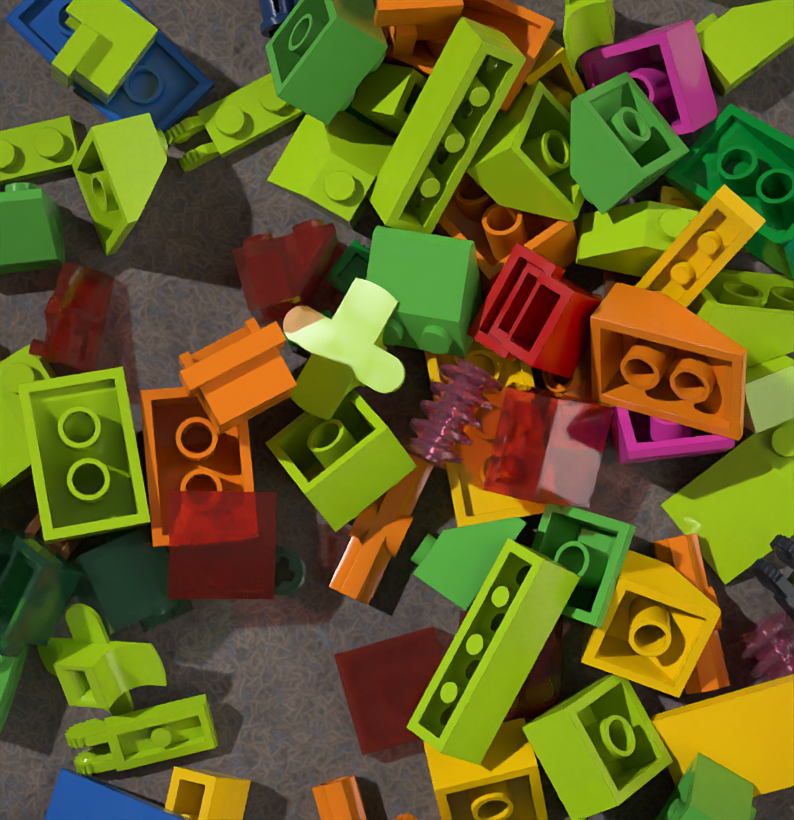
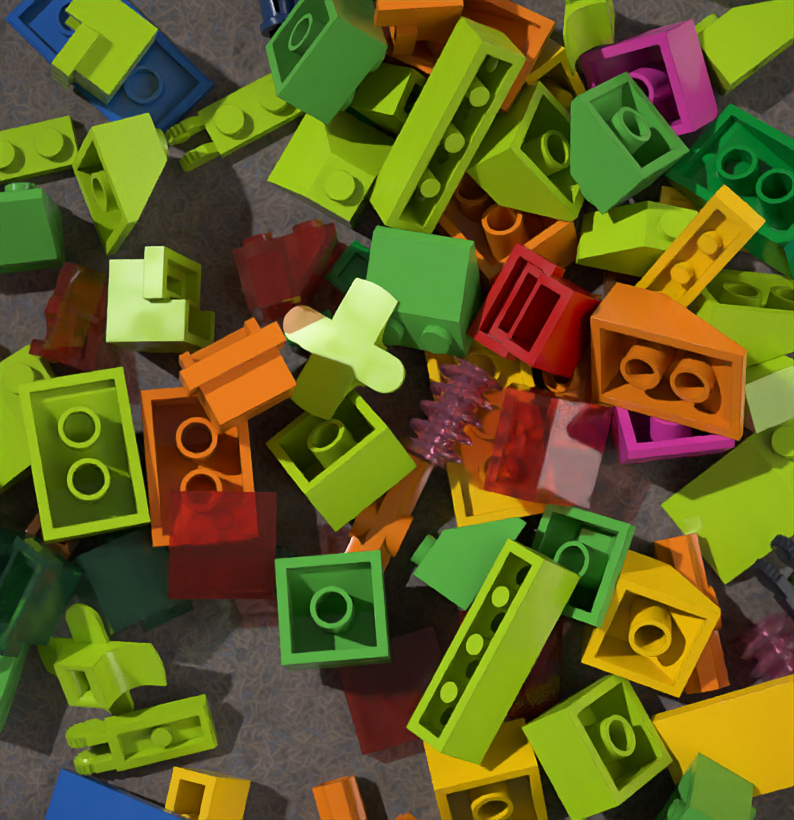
none -> lime plate [106,246,215,353]
none -> bright green slope [275,550,392,671]

